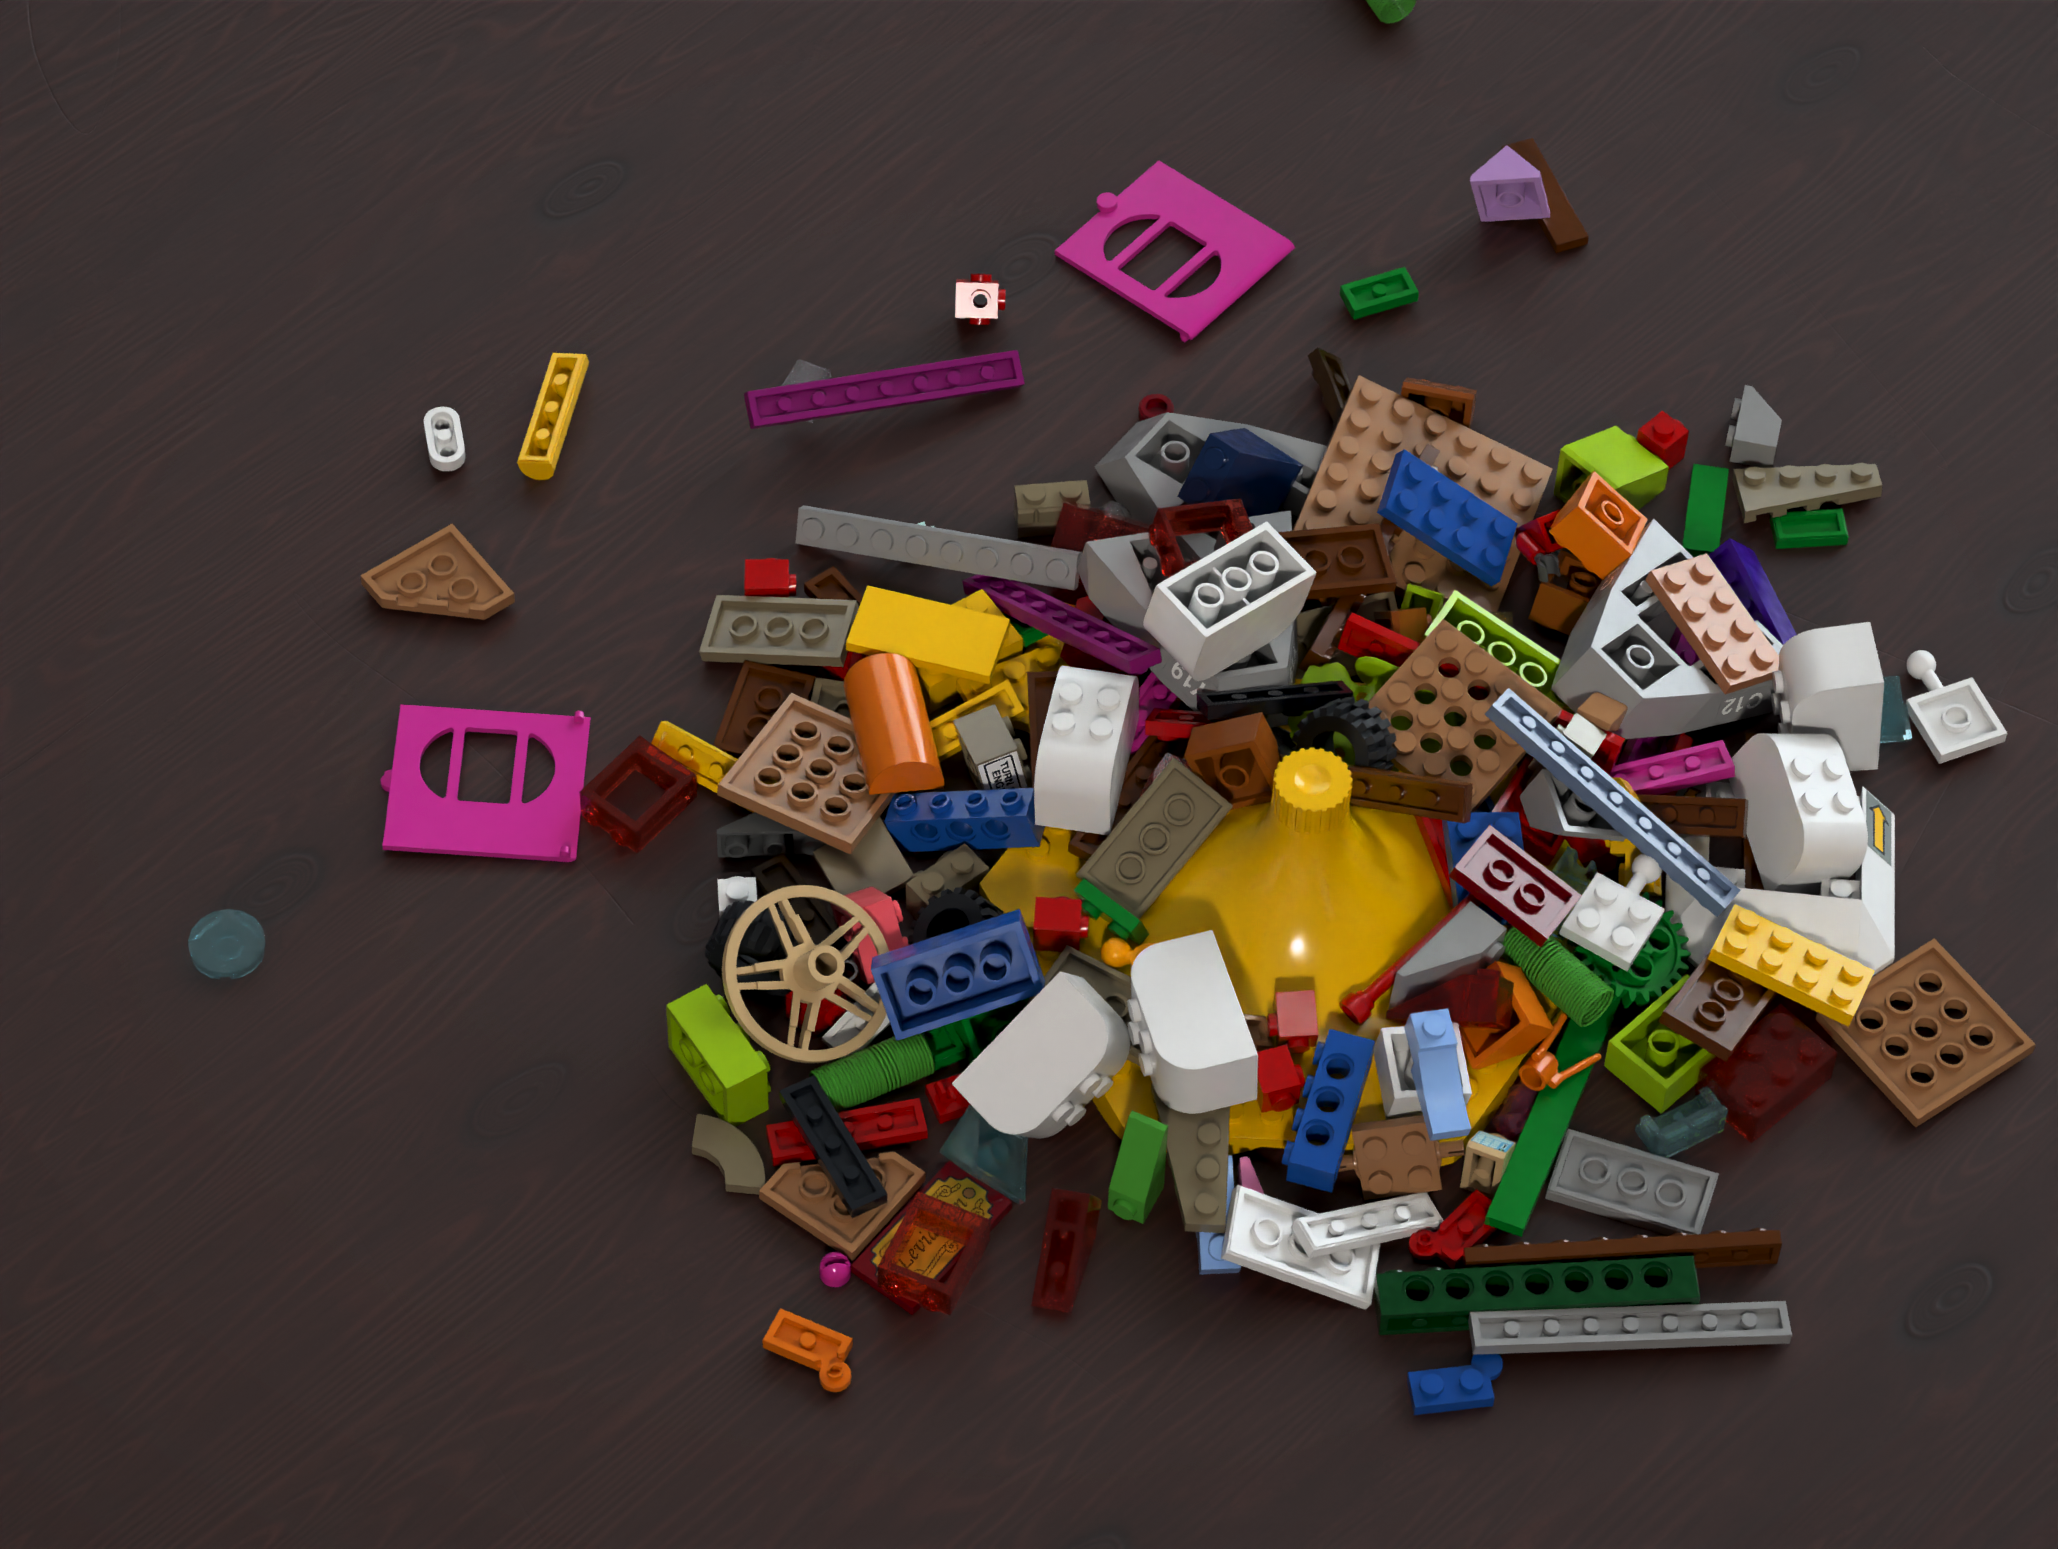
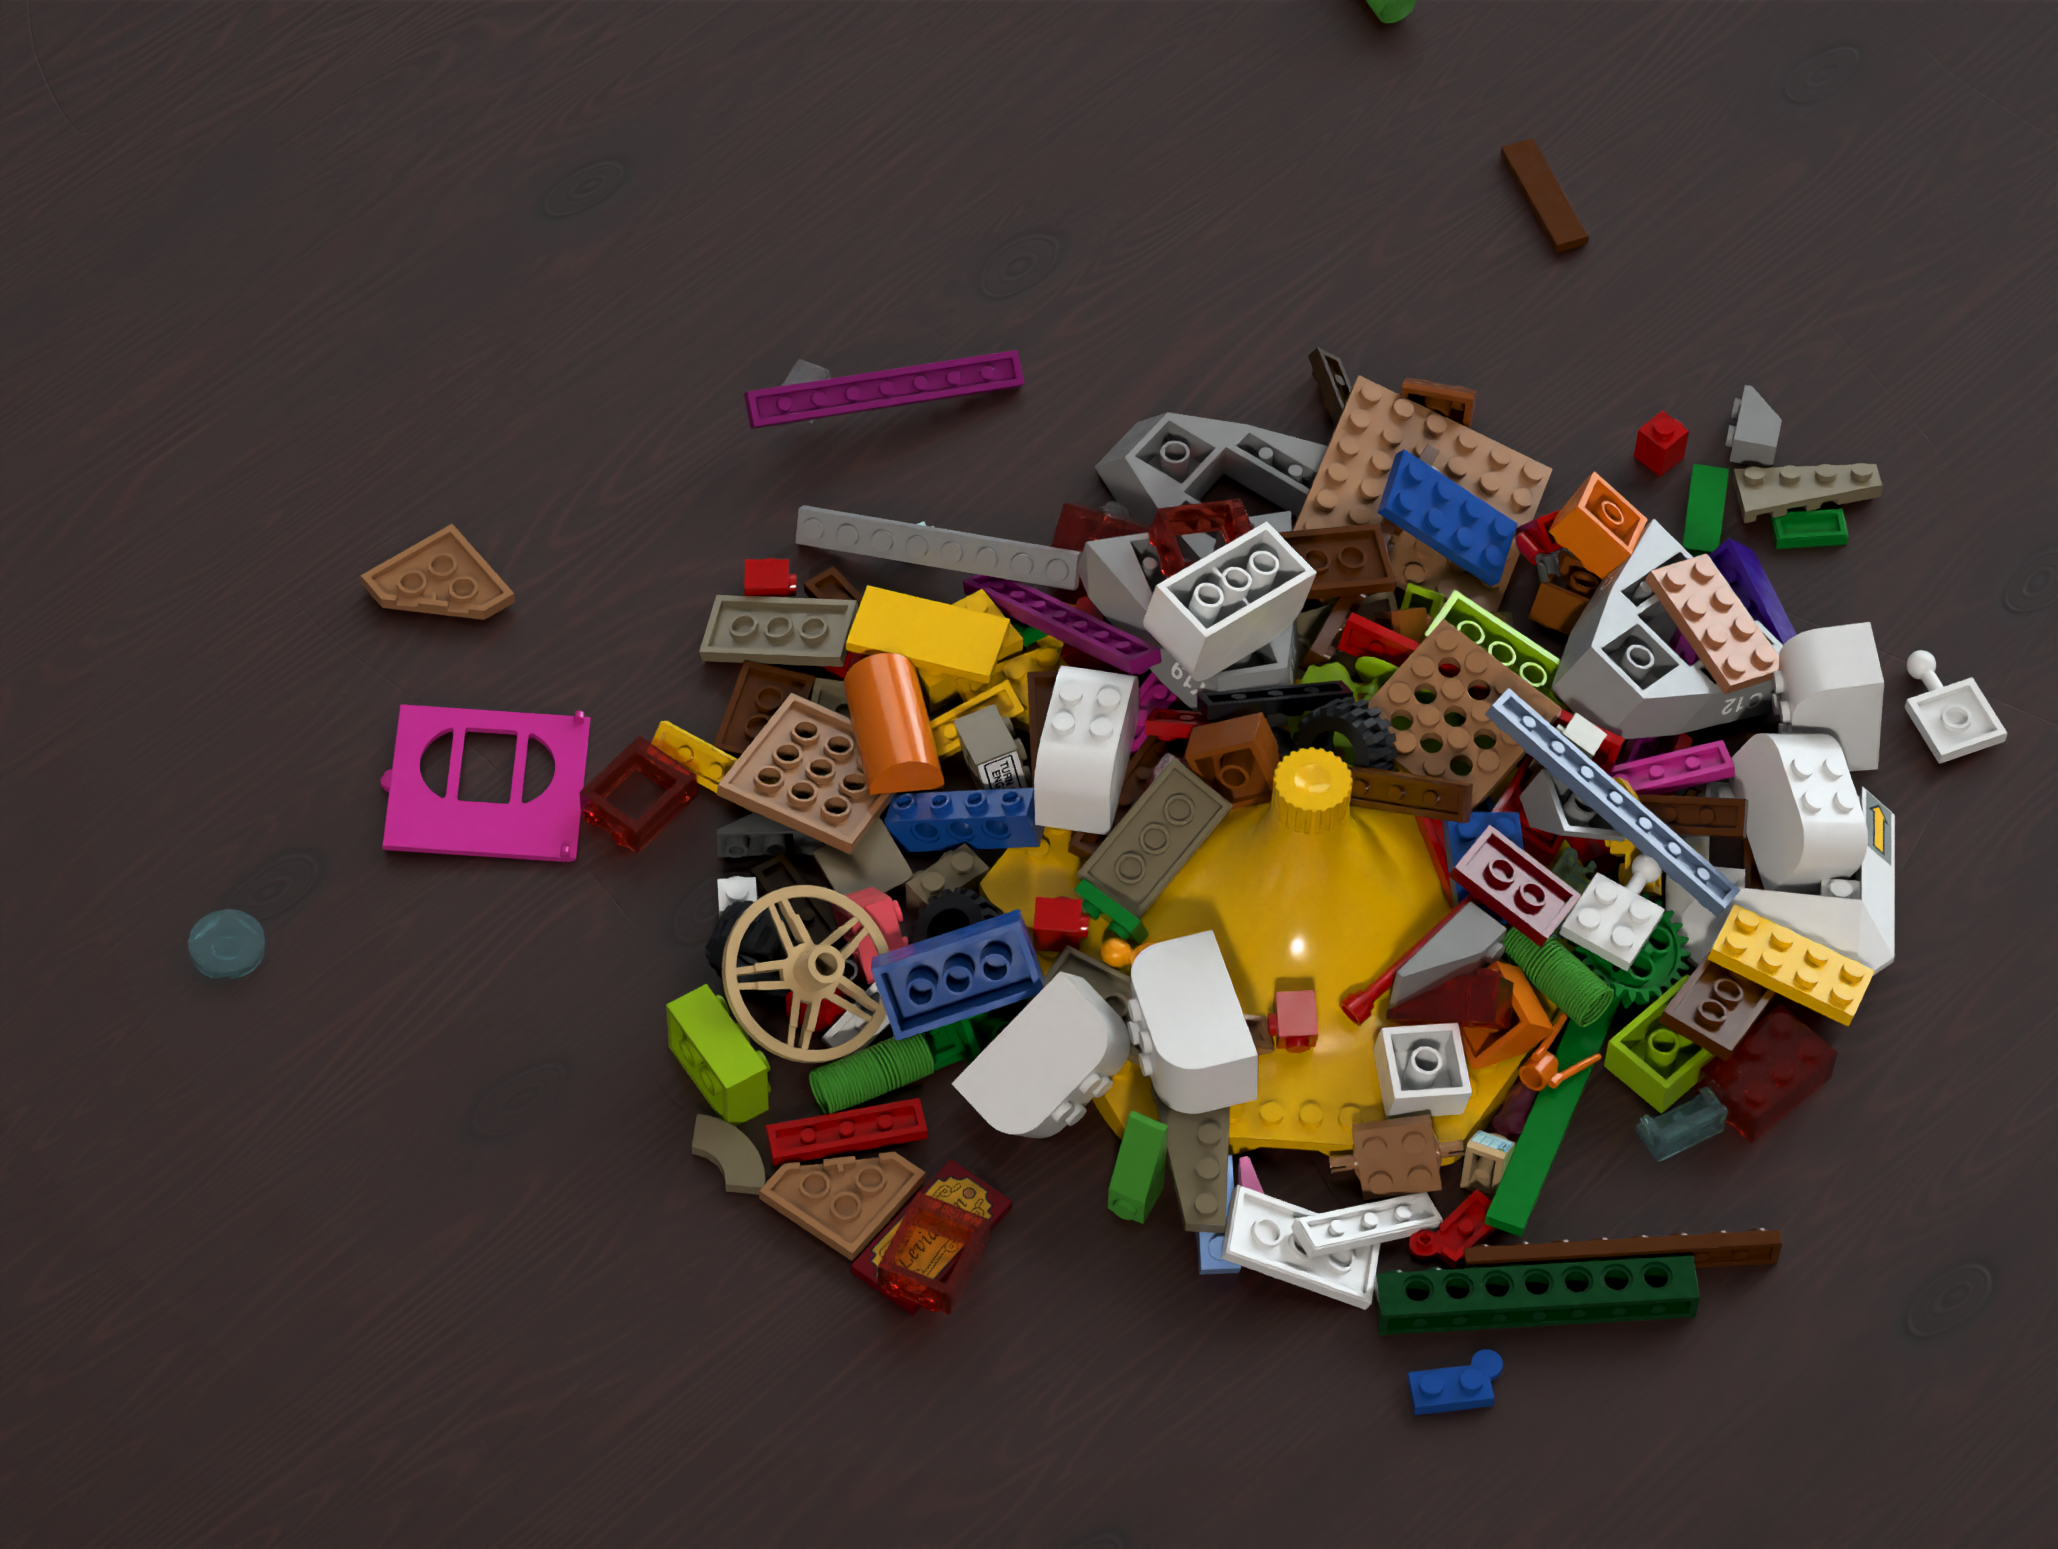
white plate [424,407,466,471] -> none
yellow brick [517,353,589,480] -> none
orange hinge [763,1308,853,1392] -> none
black plate [779,1075,888,1218] -> none
dark pink hinge [819,1252,851,1287] -> none
red tile [925,1073,976,1124] -> none
clear light blue slope [939,1105,1028,1205] -> none
brick [955,273,1006,325] -> none
dark tan brick [1014,480,1091,538] -> none
clear red slope [1031,1188,1102,1313] -> none
dark pink door [1055,161,1295,342] -> none
dark red tile [1138,394,1174,421] -> none
dark blue slope [1177,428,1303,520] -> none
red brick [1257,1044,1305,1113] -> none
blue brick [1282,1029,1375,1193] -> none
green plate [1339,267,1419,320] -> none
light blue slope [1404,1008,1471,1141] -> none
light grey plate [1468,1301,1792,1355] -> none
lavender slope [1470,145,1550,222] -> none
light grey tile [1545,1128,1719,1236] -> none
lime slope [1554,426,1669,510] -> none
medium nougat slope [1577,692,1628,732] -> none
medium nougat piece [1815,938,2036,1128] -> none
clear light blue slope [1880,676,1912,743] -> none

